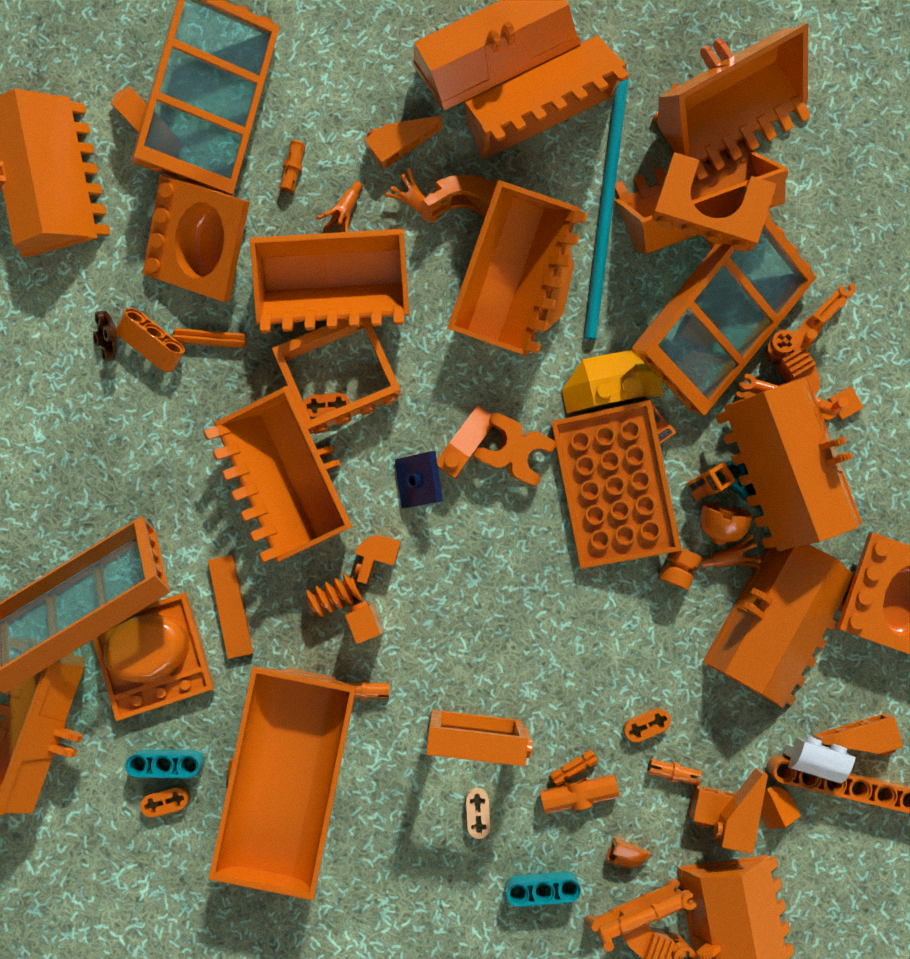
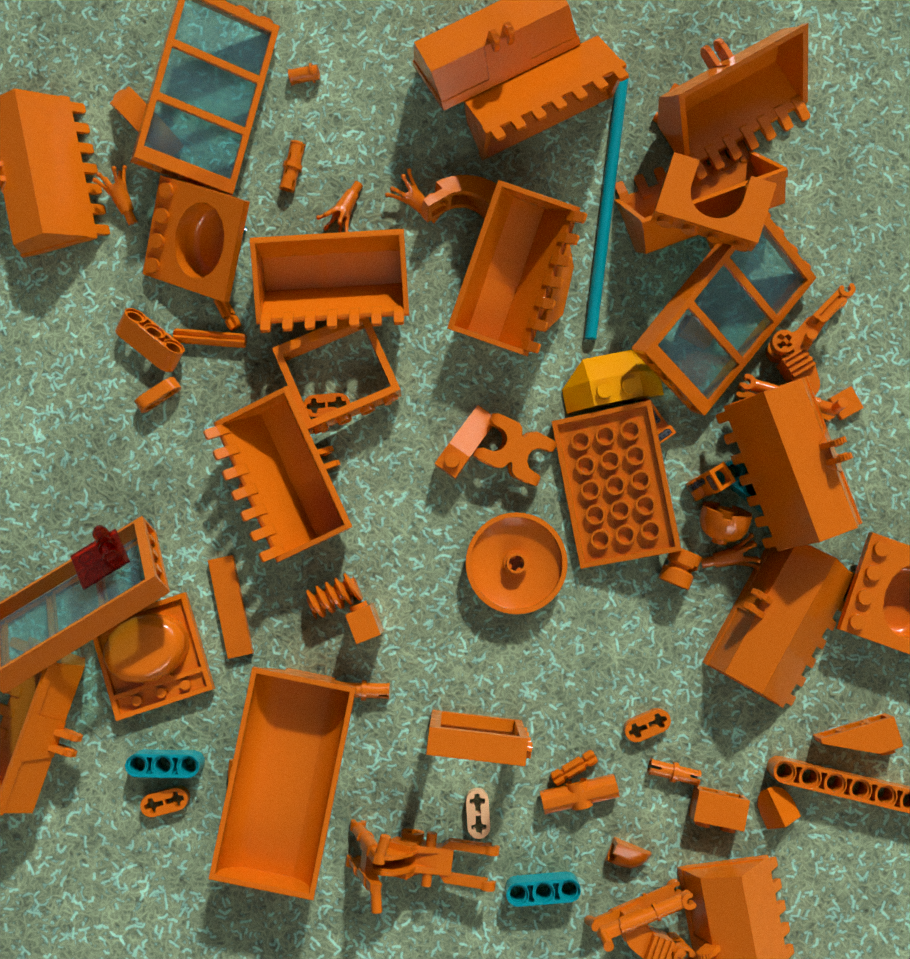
reddish brown dish [93,311,118,361] -> none
orange brick [354,536,402,584] -> none
orange slope [365,115,442,170] -> none
dark blue plate [395,451,443,509] -> none
orange slope [714,768,768,854] -> none
white brick [784,736,856,783] -> none
none -> clear red hinge [70,525,130,590]
none -> orange piece [92,165,138,226]
none -> orange beam [134,377,181,413]
none -> orange axle [214,299,241,331]
none -> orange pin [288,63,320,86]
none -> orange piece [345,819,500,914]
none -> orange dish [466,512,568,614]

